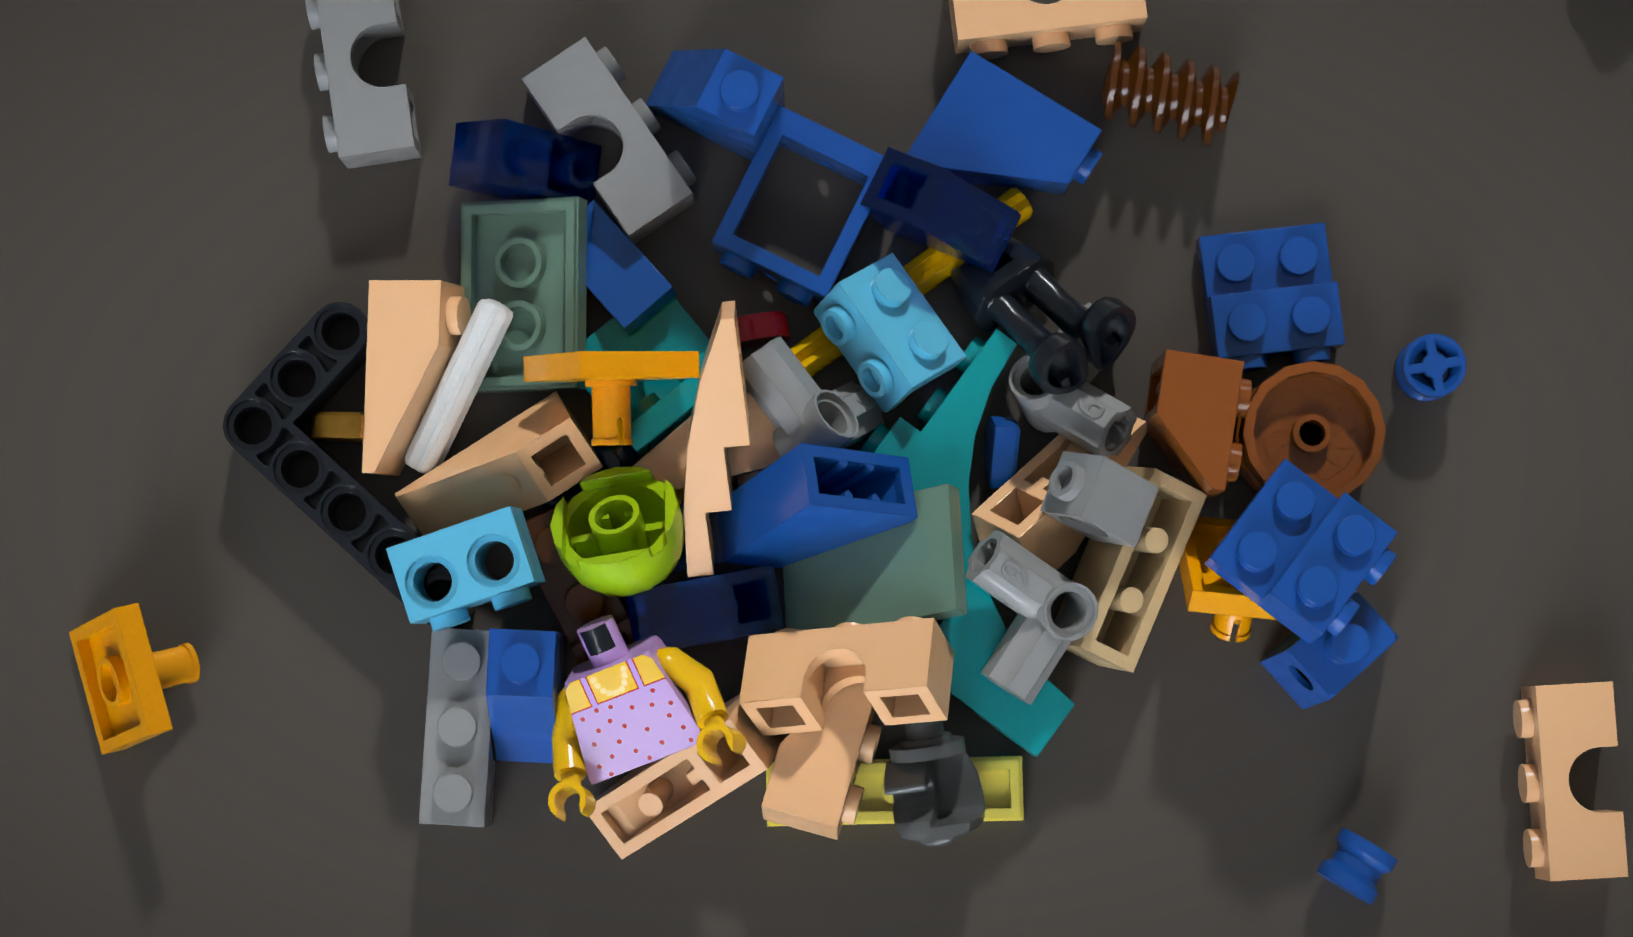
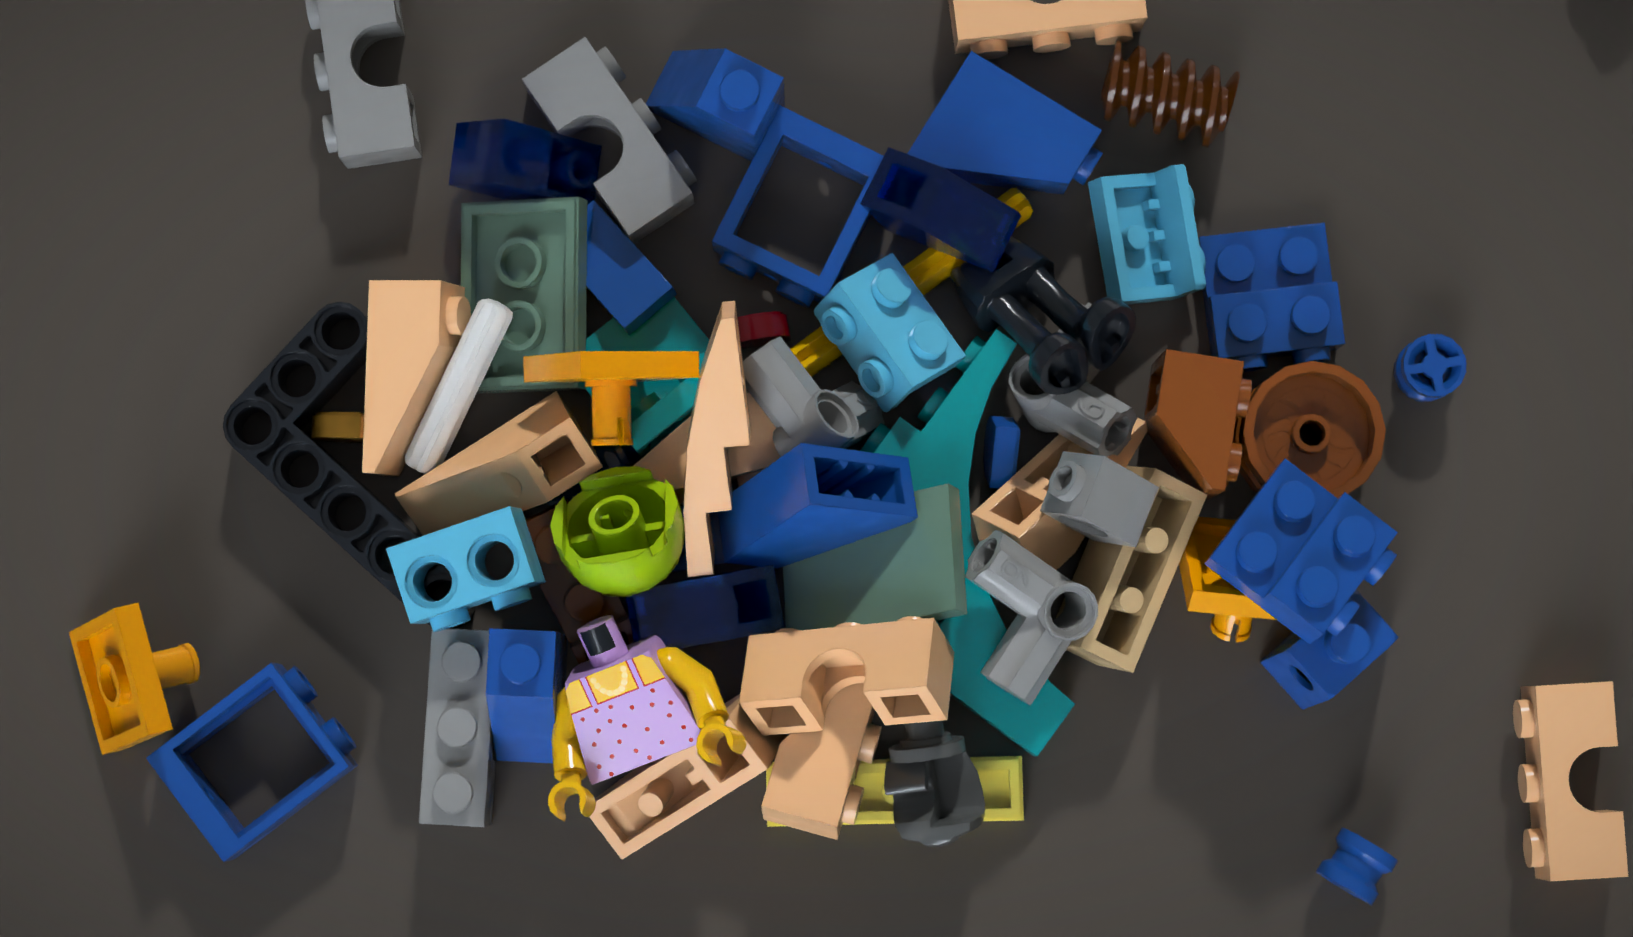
none -> blue window [146,663,358,862]
none -> medium azure bracket [1088,164,1206,305]

